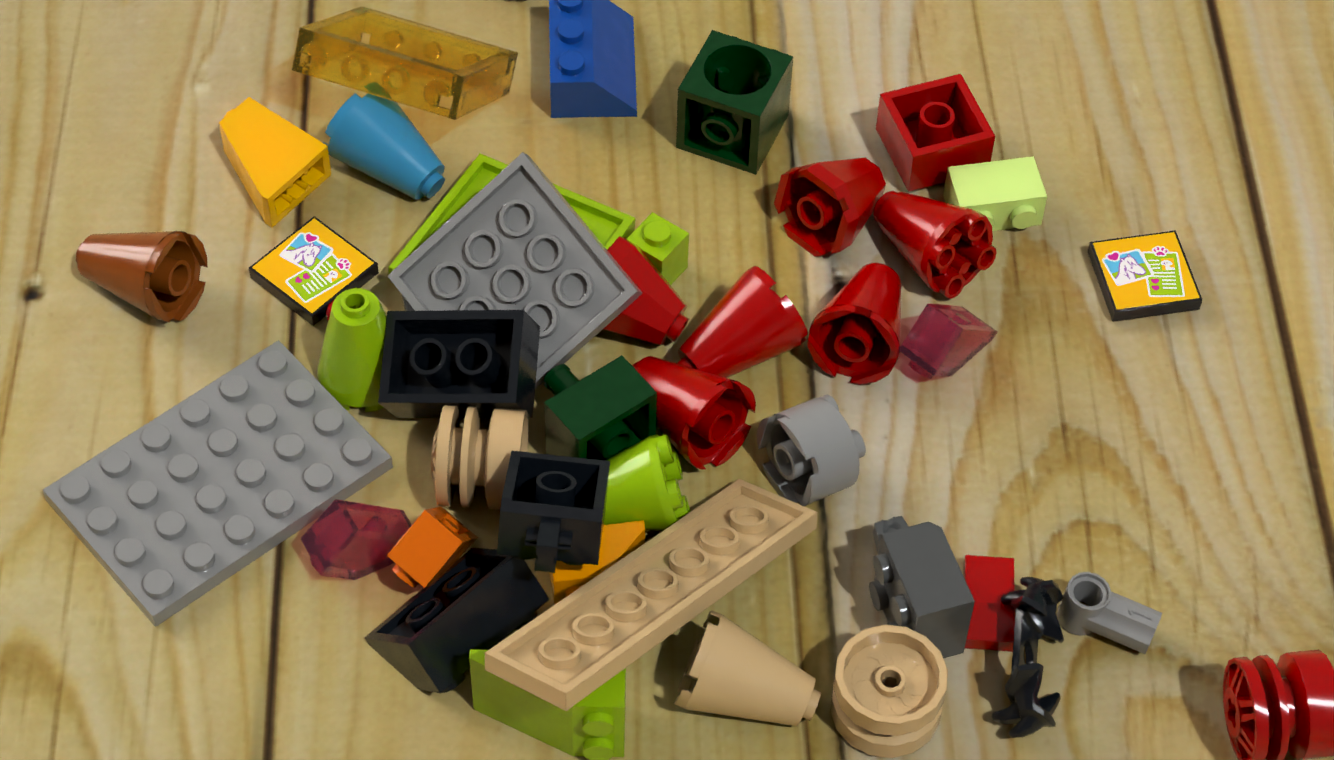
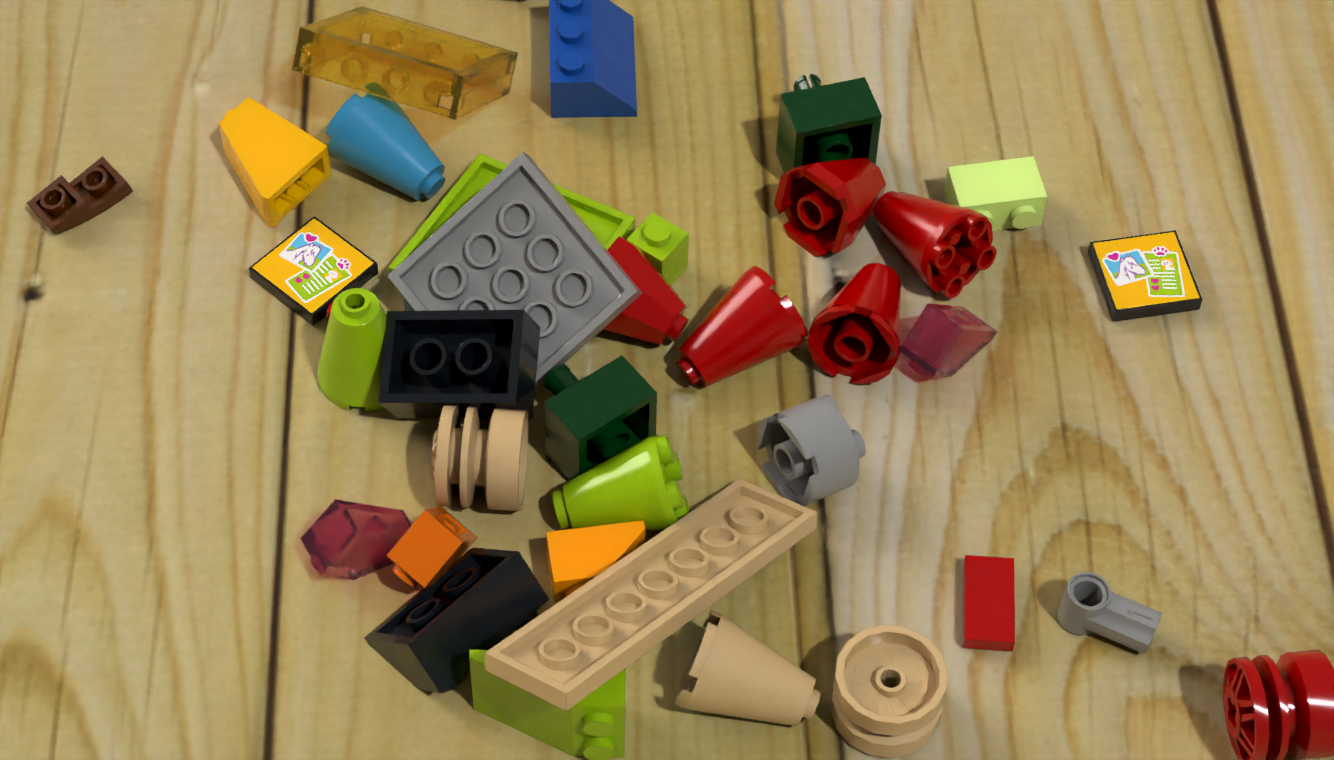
light grey plate [43,340,393,627] -> none
dark orange cone [76,231,208,322] -> none
black hinge [497,451,610,573] -> none
red cone [632,356,756,469] -> none
dark green brick [676,30,793,175] -> none
dark grey hinge [869,516,975,658] -> none
red brick [876,74,995,192] -> none
black piece [992,577,1064,738] -> none
none -> reddish brown slope [27,156,133,234]
none -> dark green brick [776,74,882,173]

